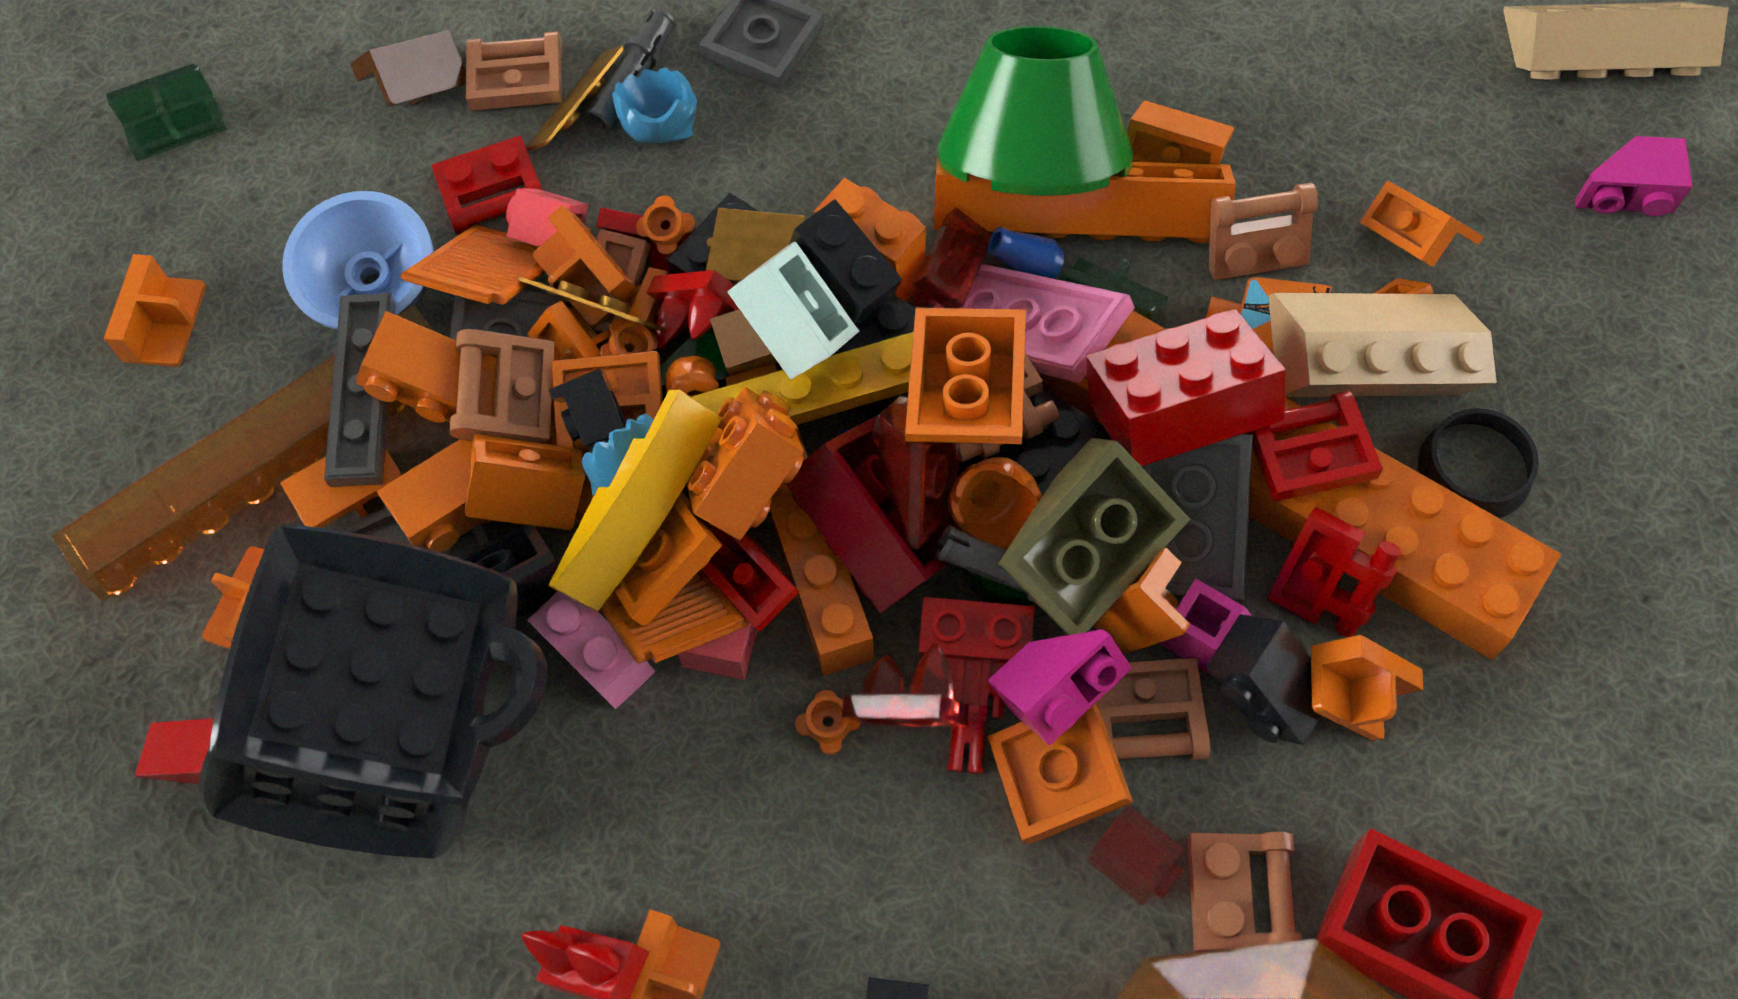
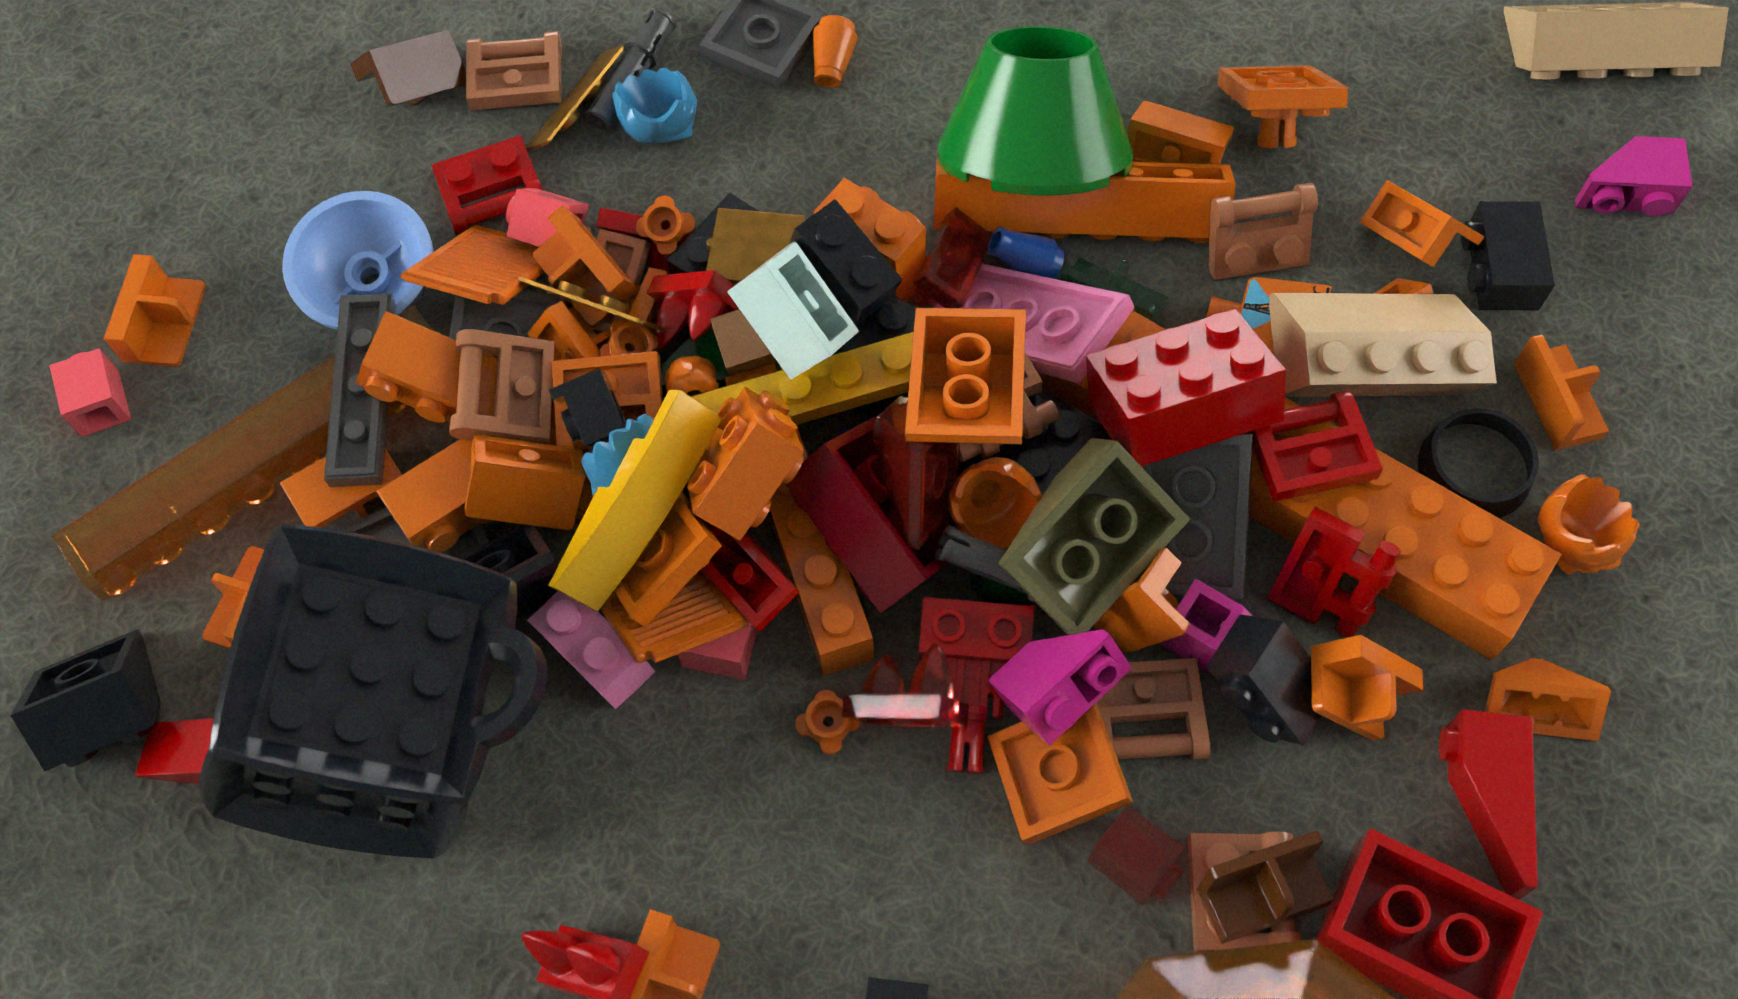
clear green panel [106,63,227,161] -> none
none -> black slope [10,629,161,772]
none -> coral brick [49,348,131,437]
none -> orange cone [813,15,858,88]
none -> reddish brown panel [1197,831,1334,944]
none -> orange plate [1218,65,1348,148]
none -> red slope [1438,709,1538,899]
none -> black brick [1461,201,1555,311]
none -> orange slope [1485,658,1611,741]
none -> orange panel [1514,334,1609,450]
none -> orange hair [1537,474,1640,575]

